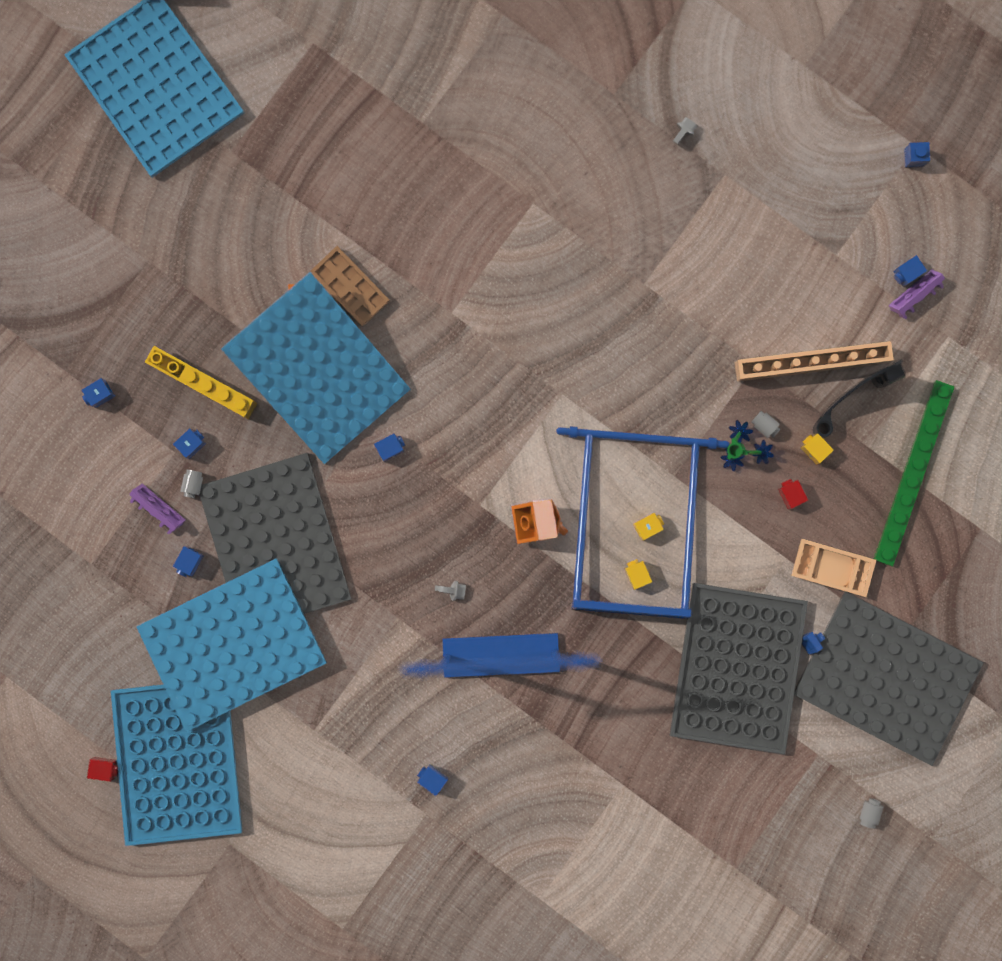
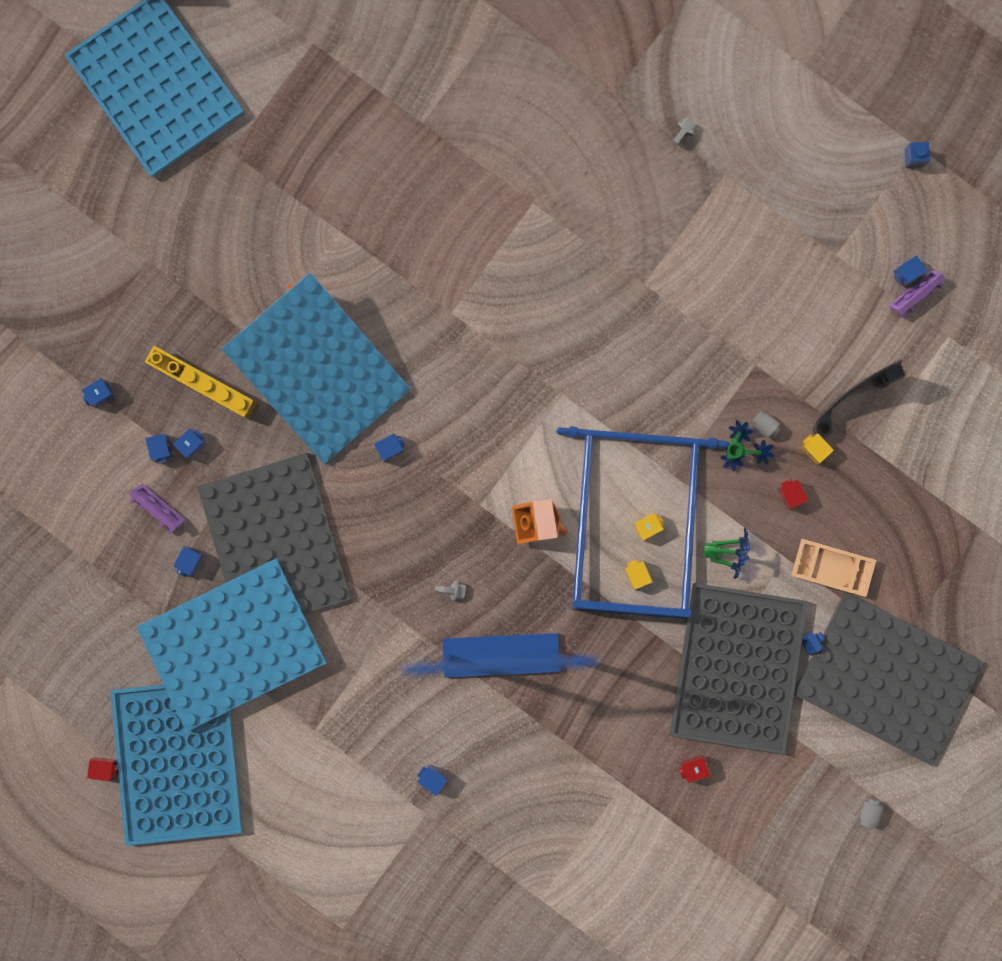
light grey brick [180,469,203,498] -> none
medium nougat plate [310,246,390,327] -> none
light nougat brick [735,341,894,382] -> none
green plate [874,380,955,566] -> none
none -> blue brick [145,434,173,464]
none -> red brick [678,755,710,783]
none -> plant [704,528,750,579]

